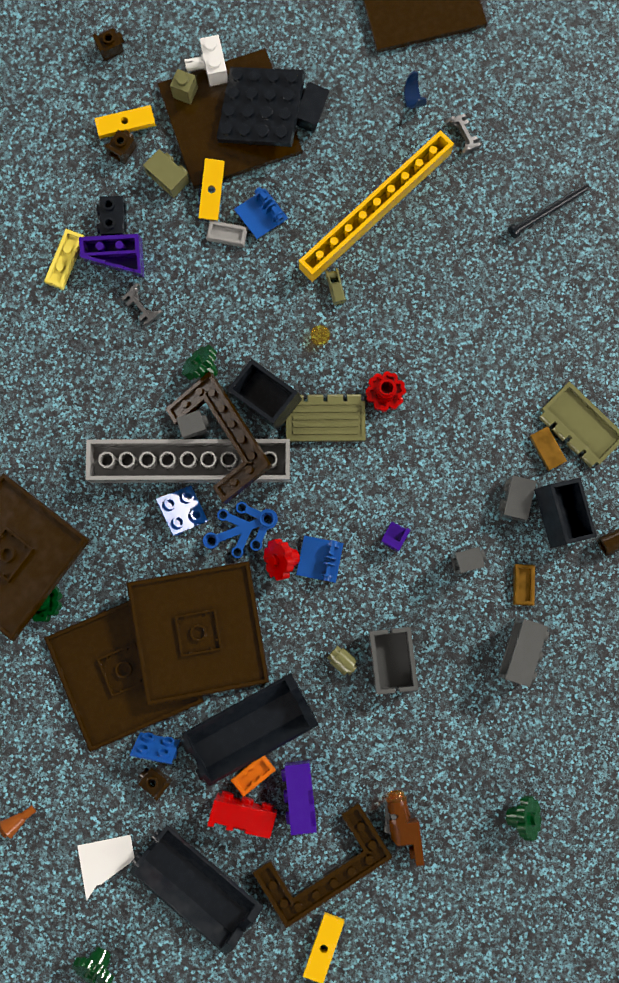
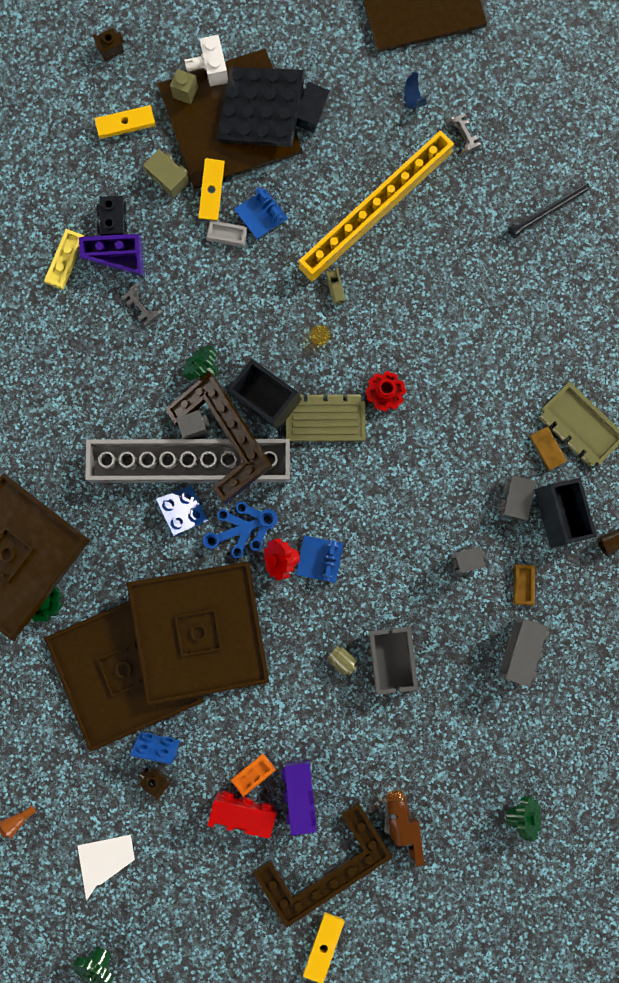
dark brown brick [105,130,137,165] -> none
black panel [129,825,264,956] -> none
black panel [182,673,319,786] -> none
dark purple panel [380,522,410,552] -> none

